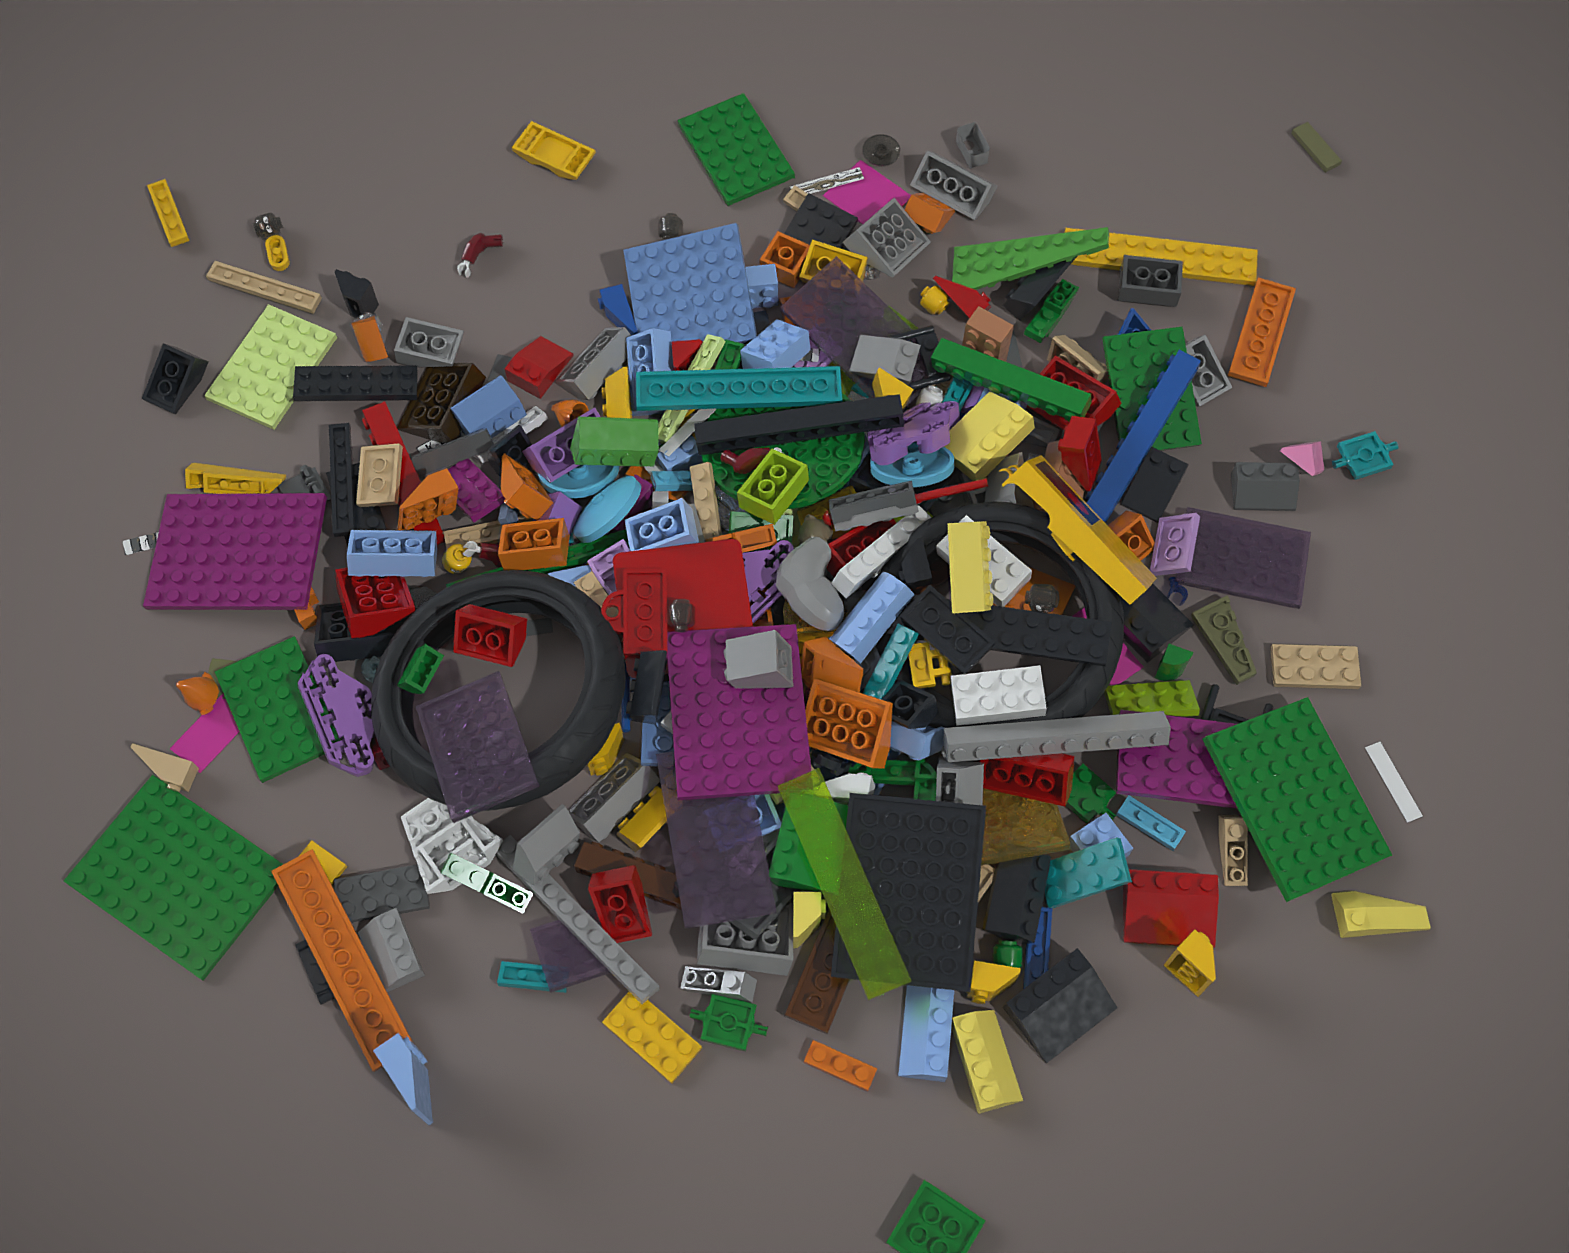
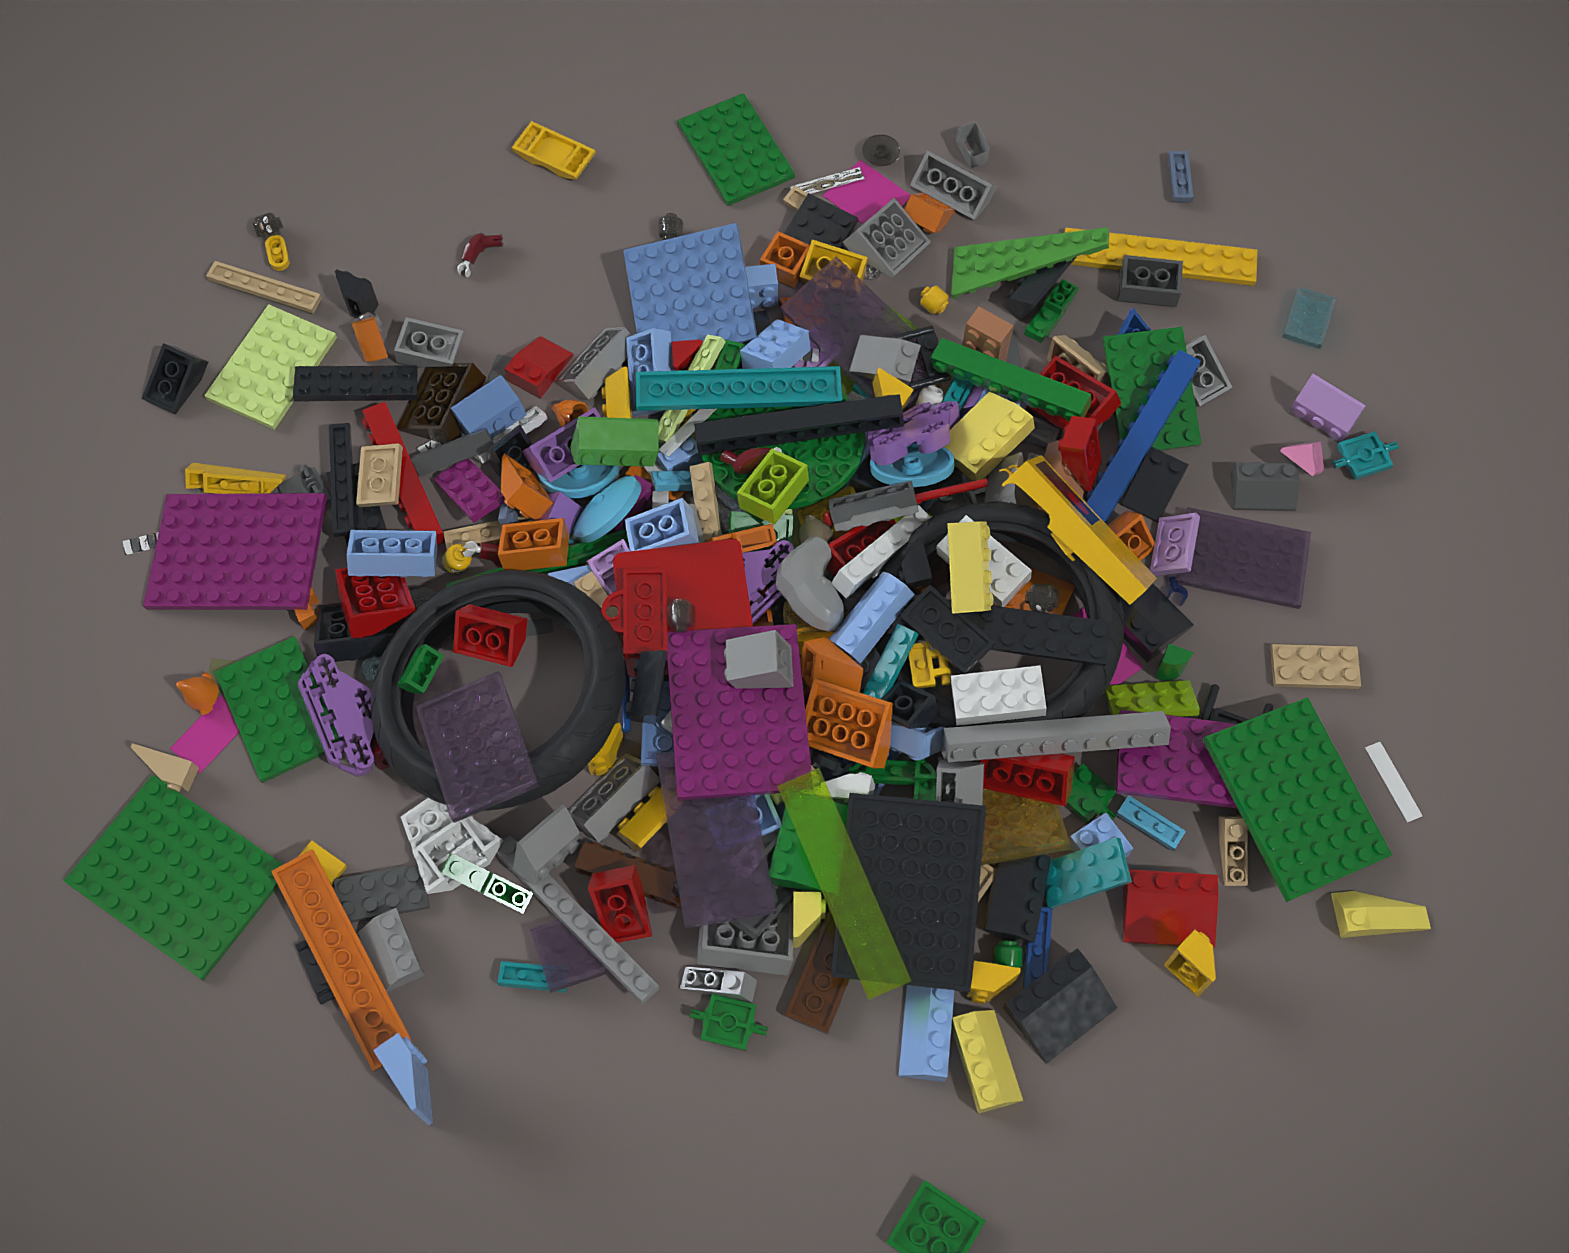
yellow plate [147,179,190,247] -> none
orange slope [398,468,459,531] -> none
blue slope [597,284,638,335] -> none
yellow plate [602,992,702,1084] -> none
orange plate [804,1040,877,1092] -> none
red slope [933,276,992,318] -> none
olive wing [1191,595,1257,685] -> none
orange plate [1228,277,1296,387] -> none
olive tile [1291,122,1342,173] -> none
none -> sand blue plate [1168,151,1194,202]
none -> clear light blue plate [1282,287,1337,349]
none -> lavender slope [1290,374,1366,442]

